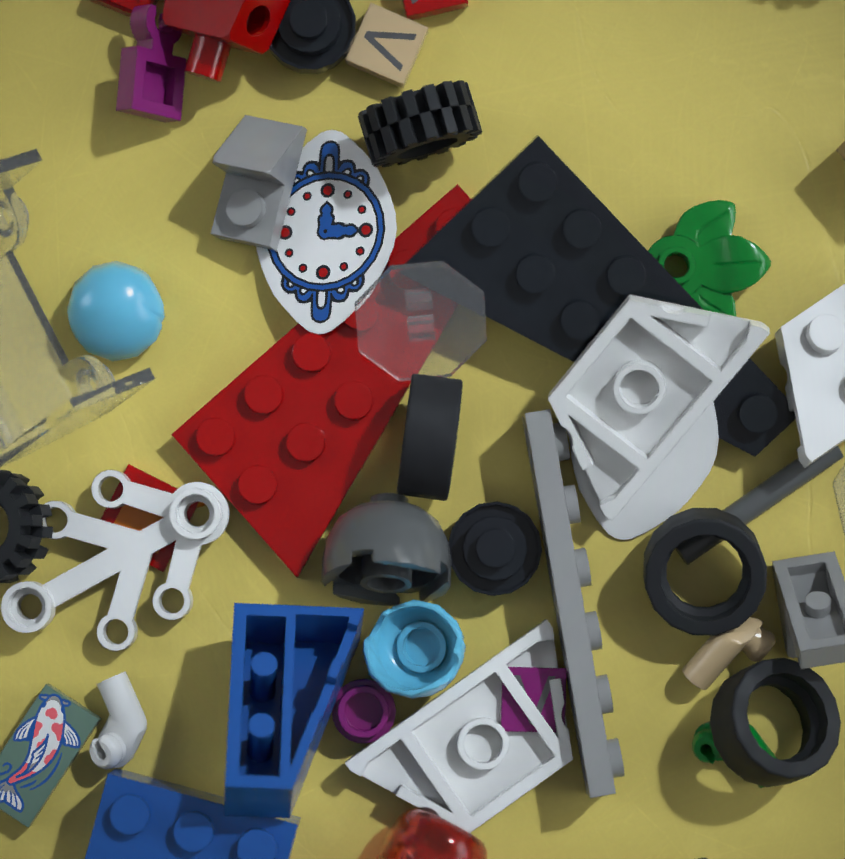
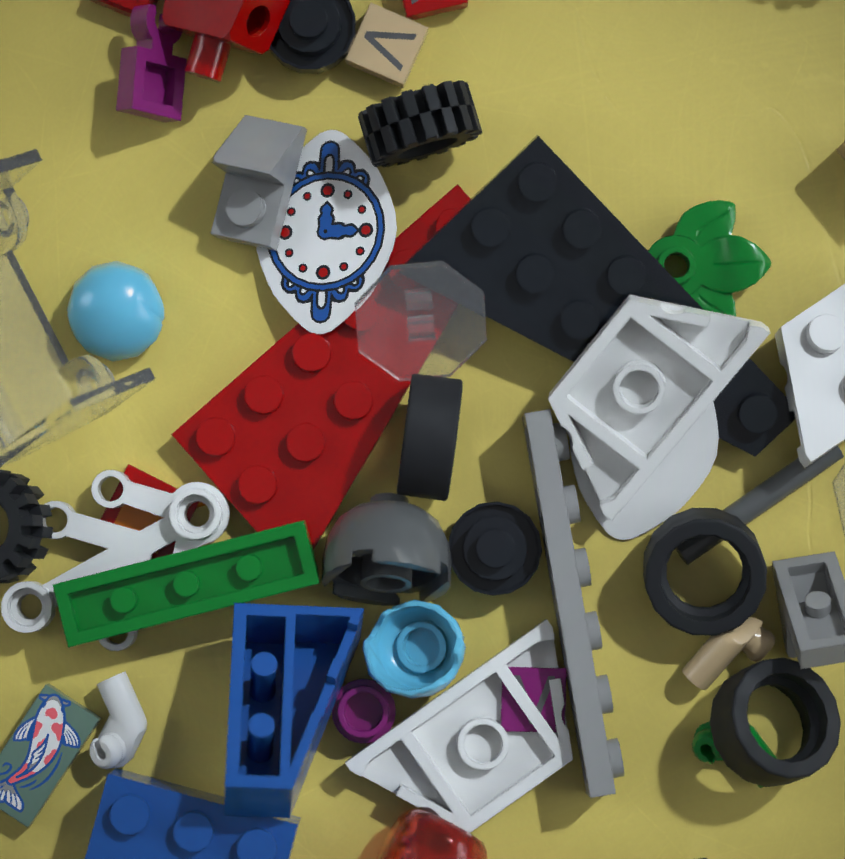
none -> green plate [53,520,321,648]

